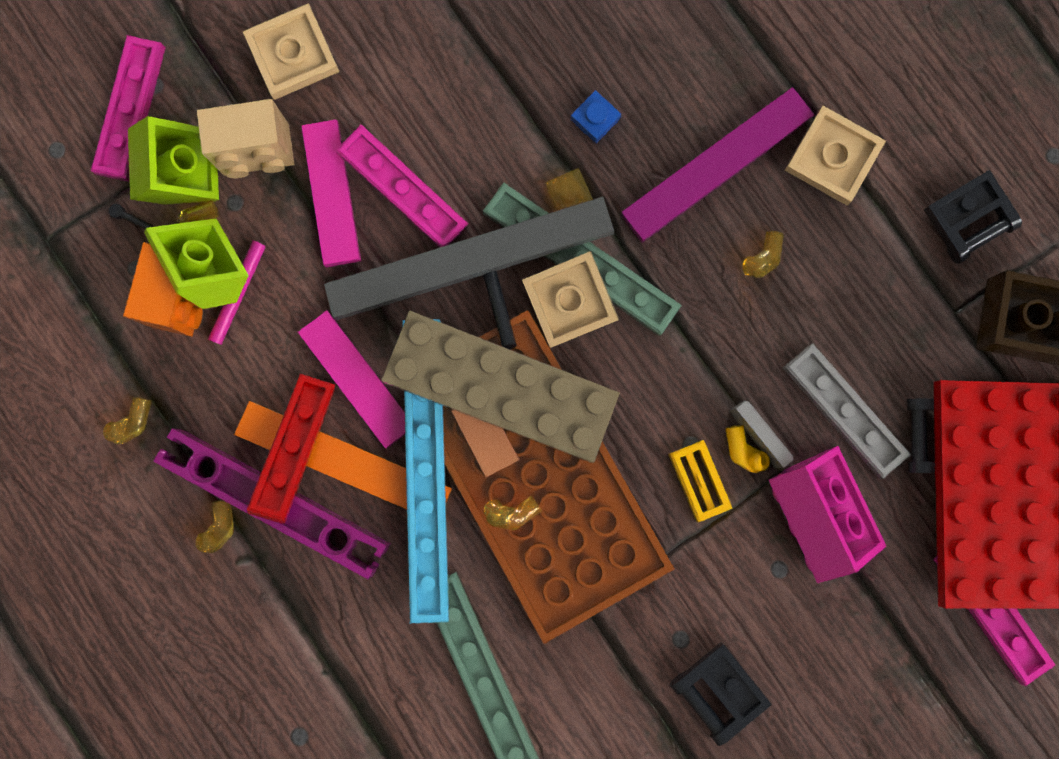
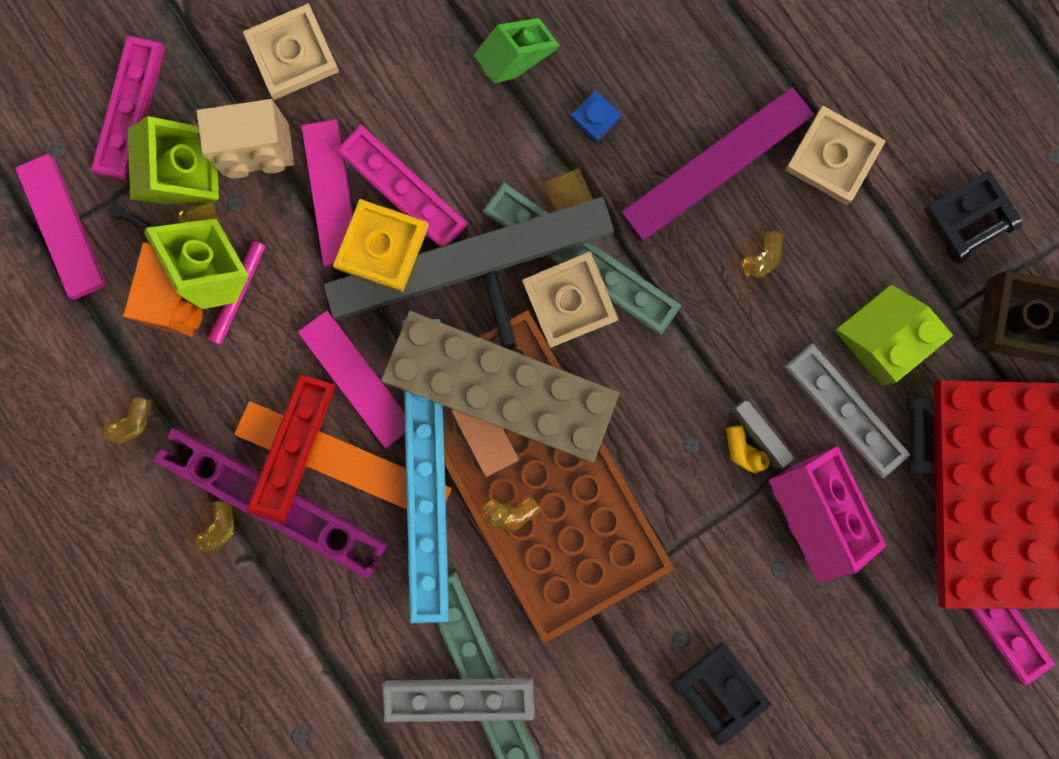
yellow tile [668,440,733,523] -> none
none -> dark pink tile [15,153,107,300]
none -> yellow tile [333,199,429,293]
none -> light grey tile [382,678,535,722]
none -> bright green slope [474,18,560,83]
none -> lime slope [835,285,953,386]

